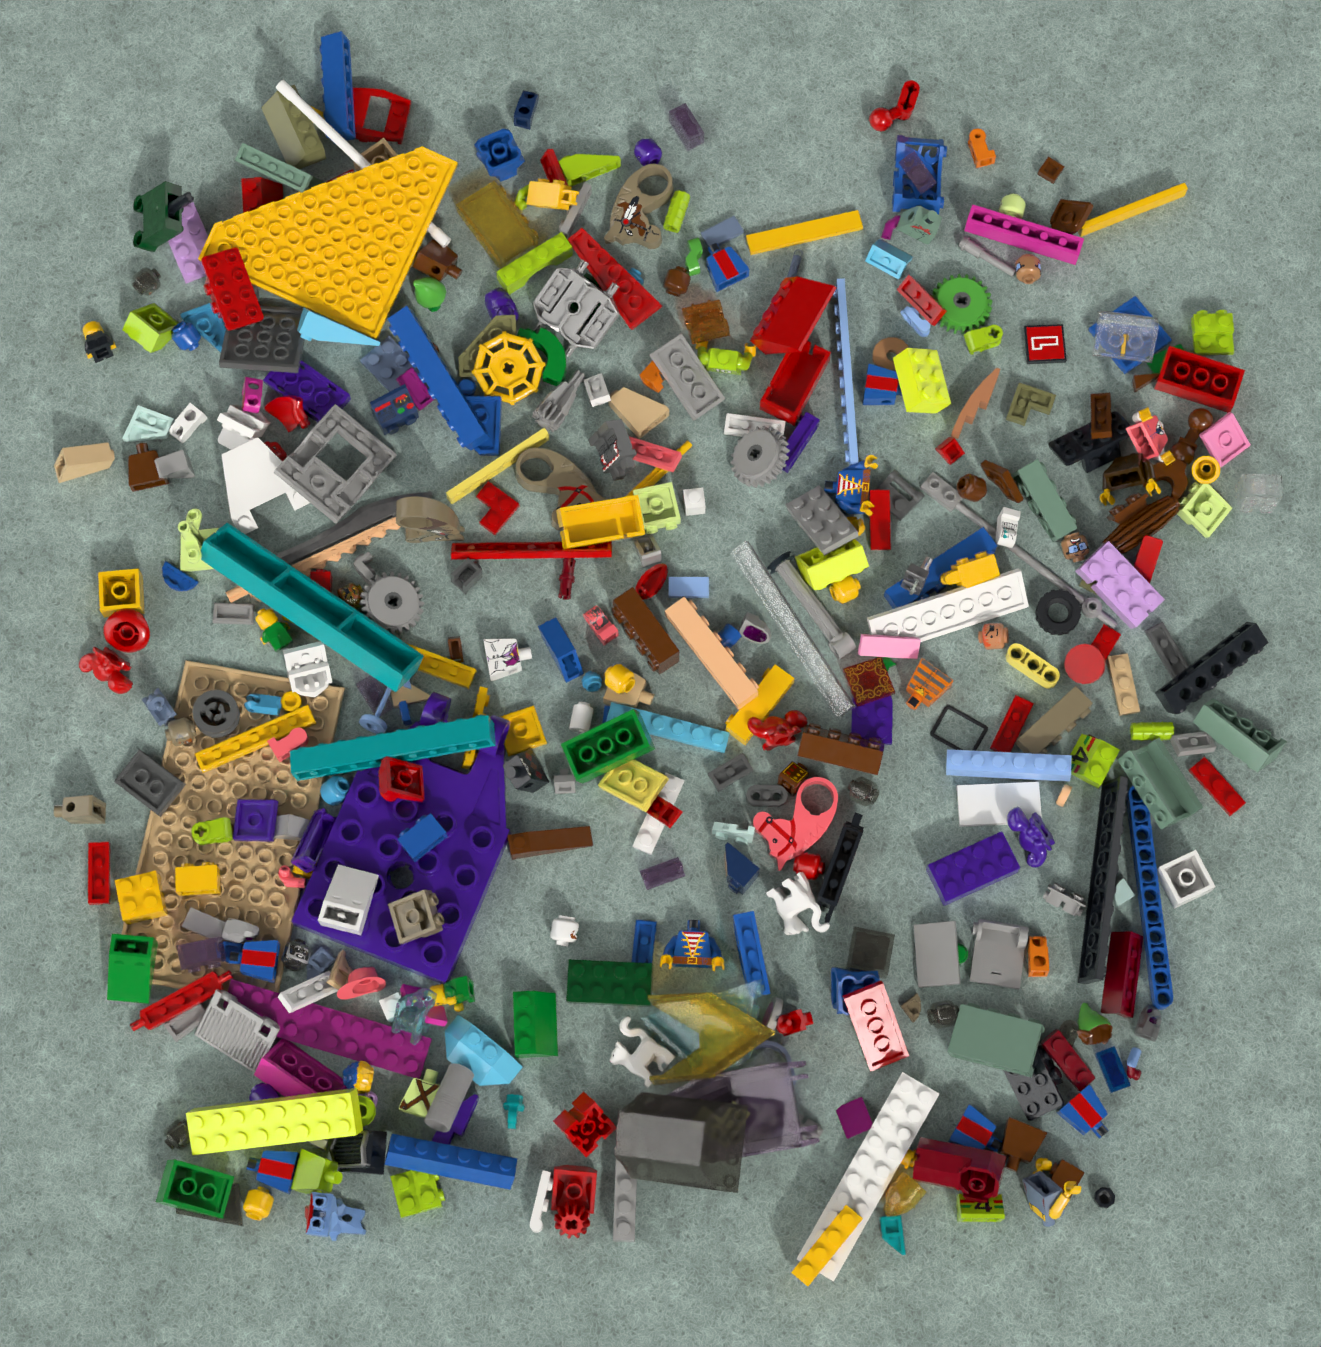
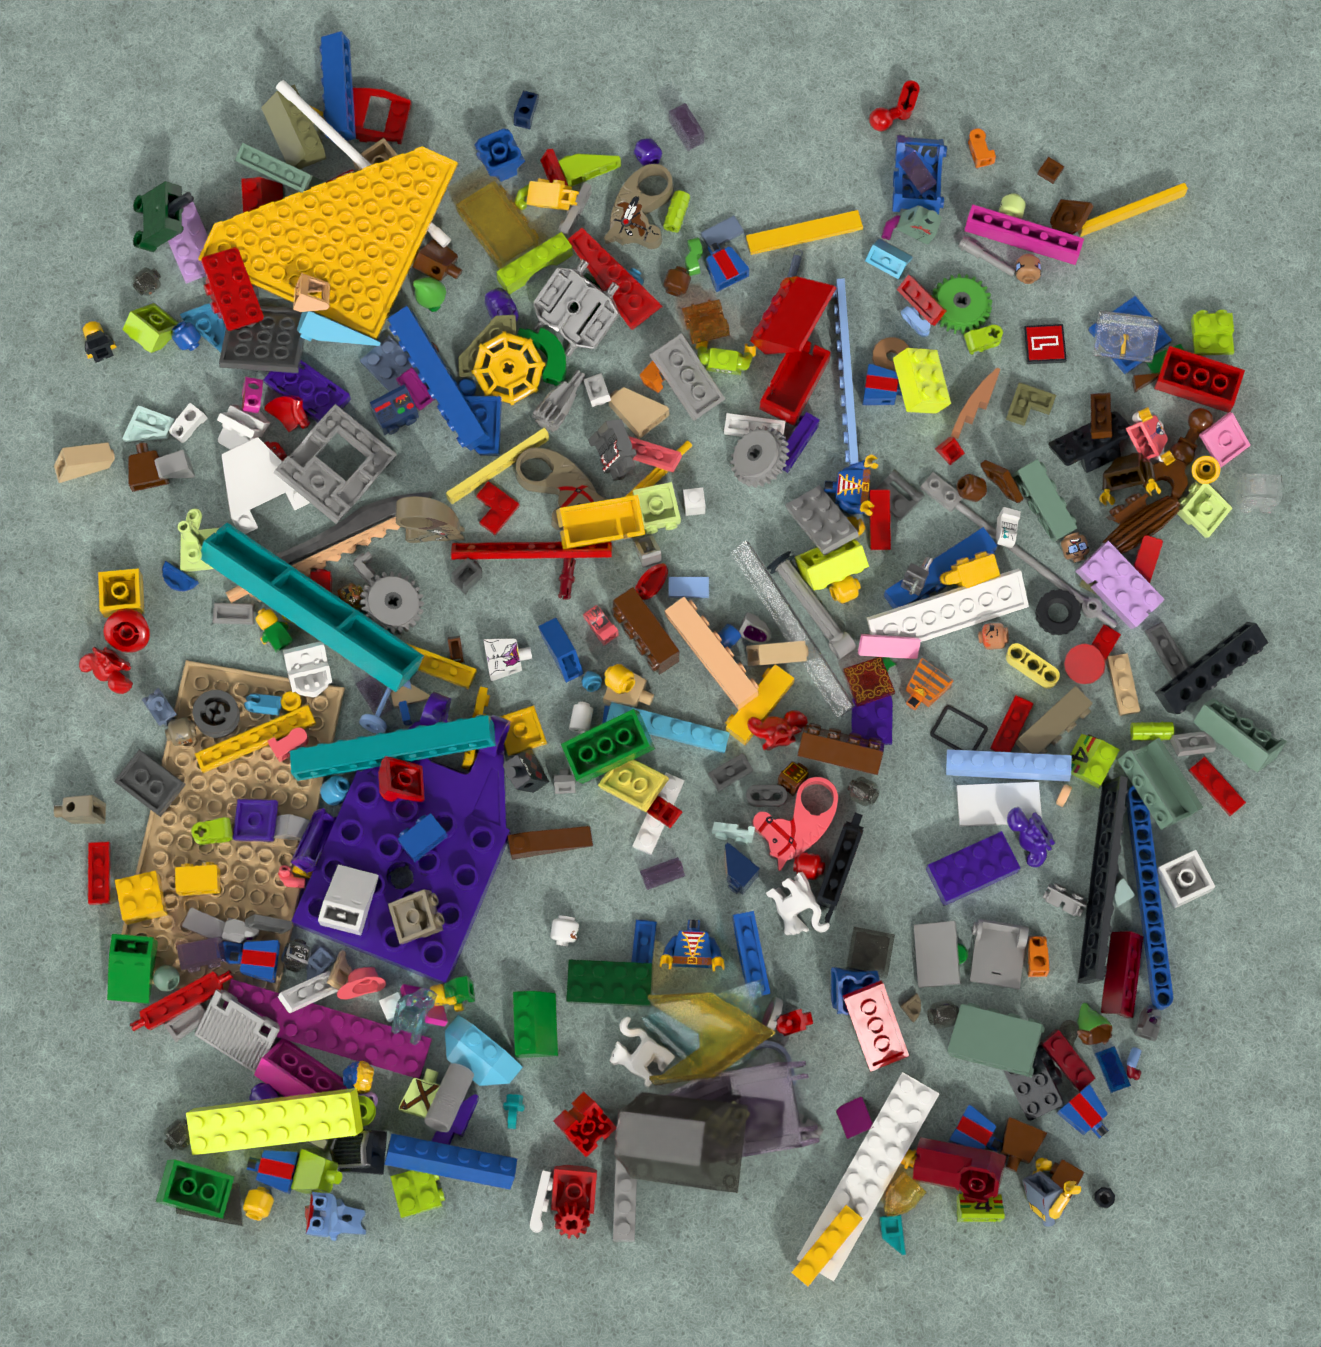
none -> sand green piece [153,965,180,991]
none -> dark grey tile [245,914,292,934]
none -> light nougat tile [293,273,330,312]
none -> tan slope [746,641,808,666]

